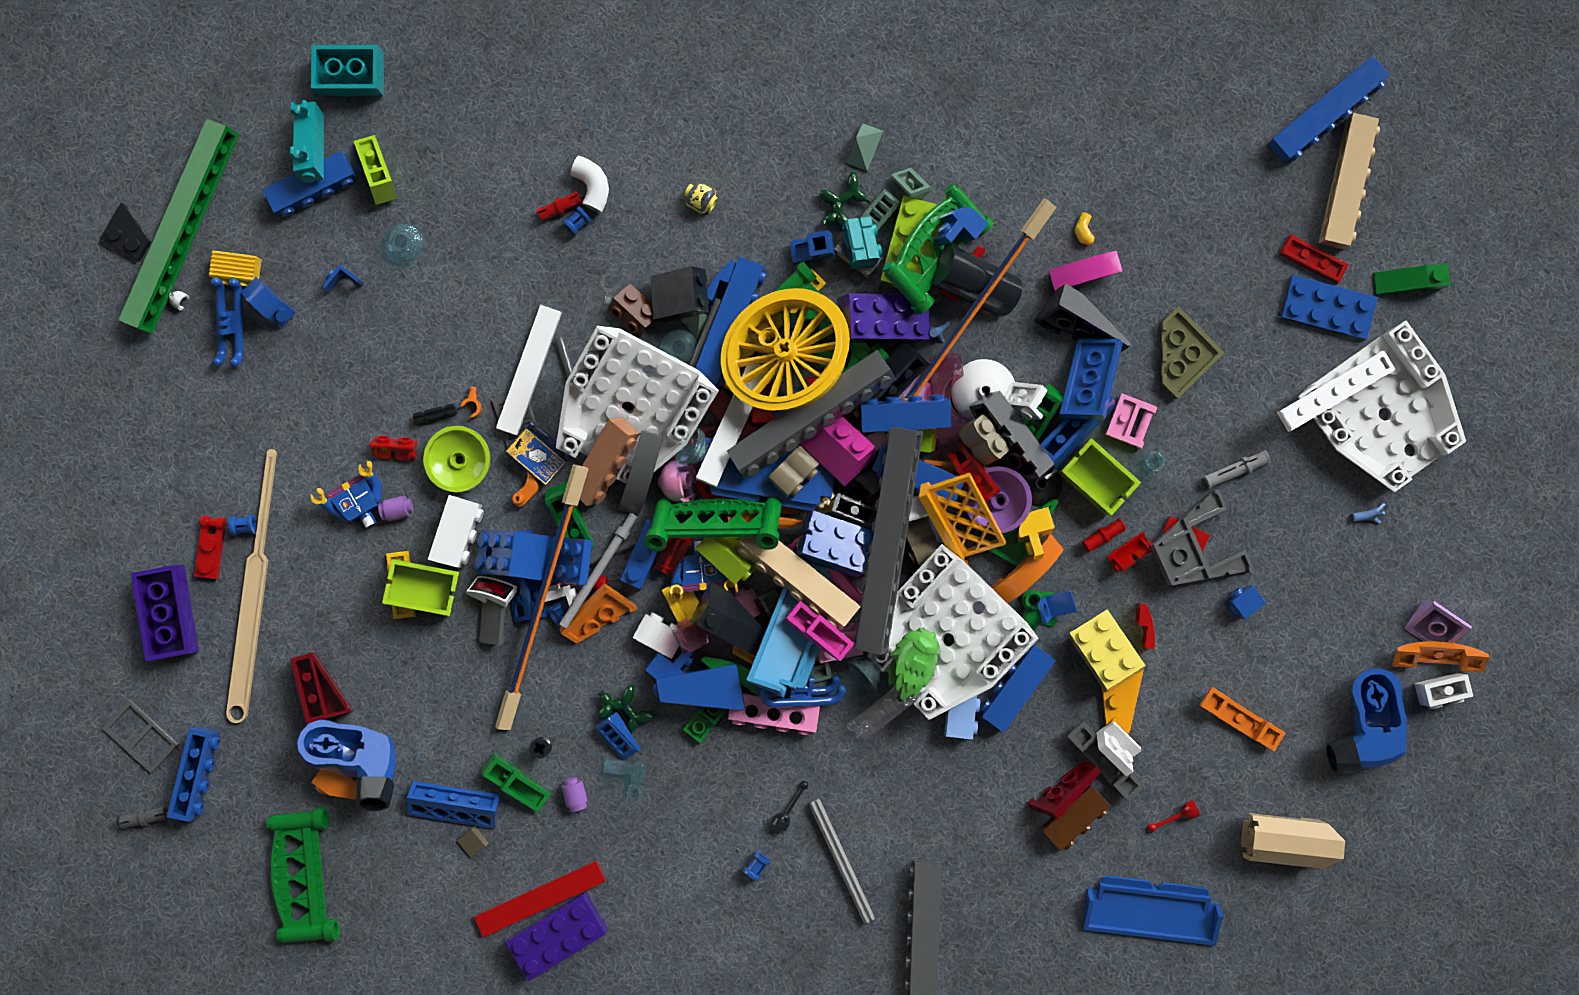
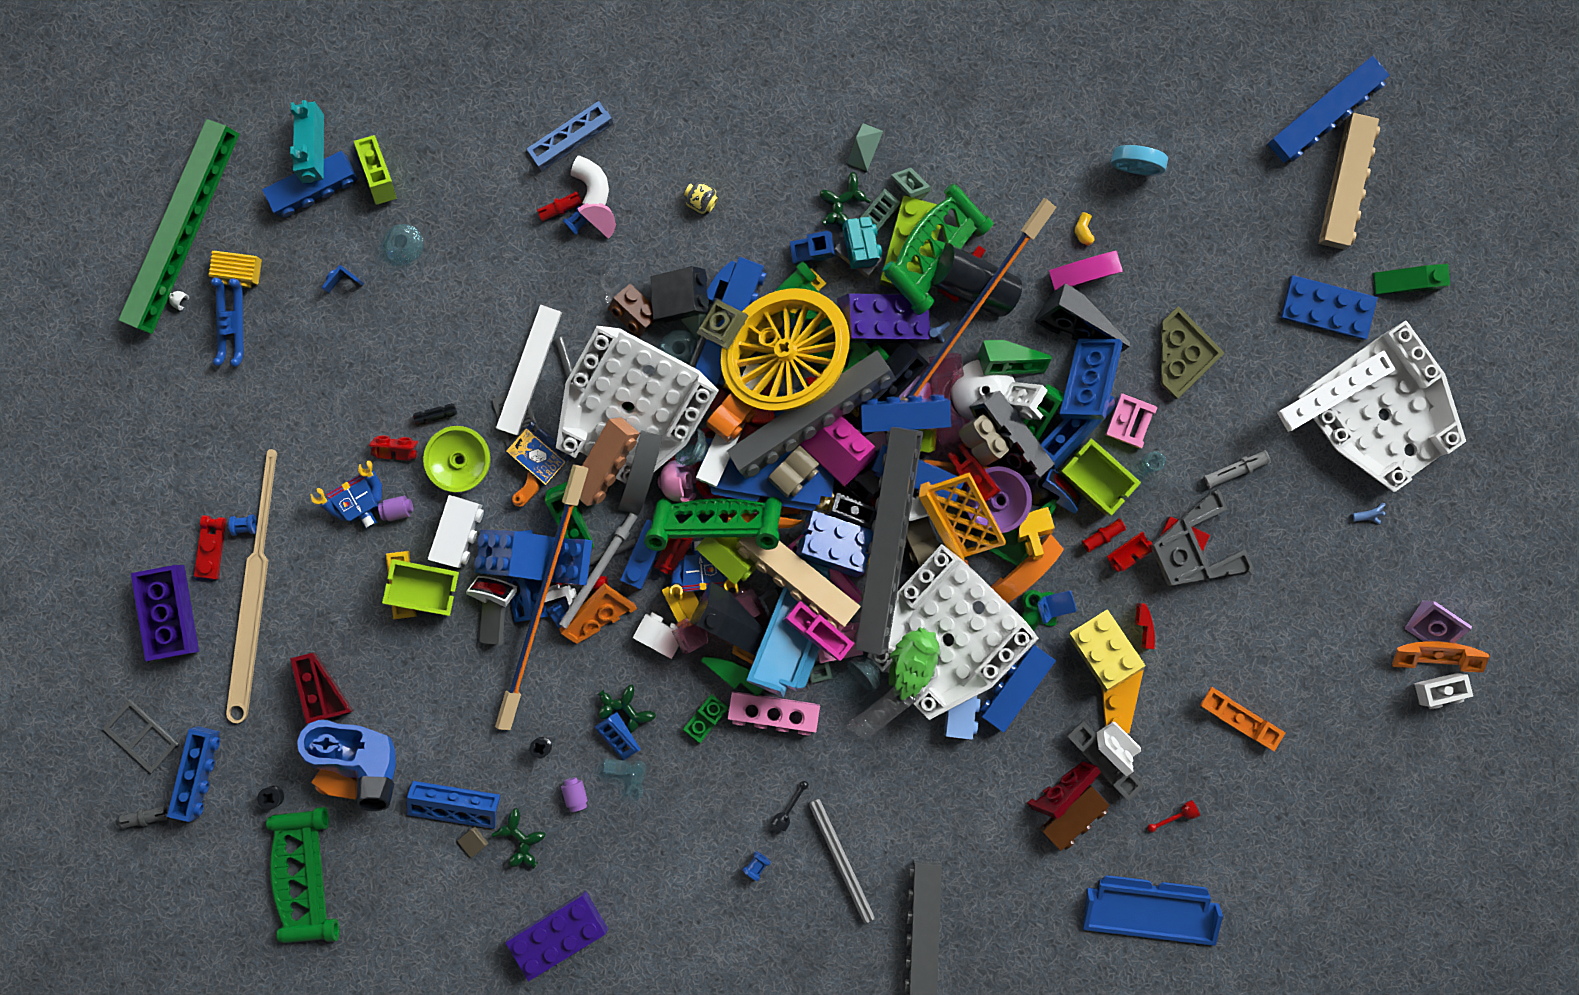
black wing [100,203,151,261] -> none
blue brick [241,277,296,328] -> none
teal brick [311,45,384,96] -> none
orange piece [461,387,482,418] -> none
red tile [474,860,606,937] -> none
green slope [481,752,551,812] -> none
blue brick [645,646,695,679] -> none
blue slope [653,663,745,710] -> none
blue piece [756,675,846,708] -> none
blue brick [934,207,988,246] -> none
blue brick [1227,585,1266,619] -> none
tan brick [1241,813,1345,869] -> none
red tile [1279,234,1349,284] -> none
blue piece [1326,669,1407,774] -> none
none -> black wheel [257,785,284,810]
none -> dark green piece [492,808,546,869]
none -> medium blue fence [527,101,614,171]
none -> bright pink tile [578,203,616,239]
none -> olive piece [697,300,748,350]
none -> orange brick [707,392,757,442]
none -> green slope [977,340,1052,375]
none -> slope [1042,468,1082,514]
none -> medium azure wheel [1111,145,1168,176]

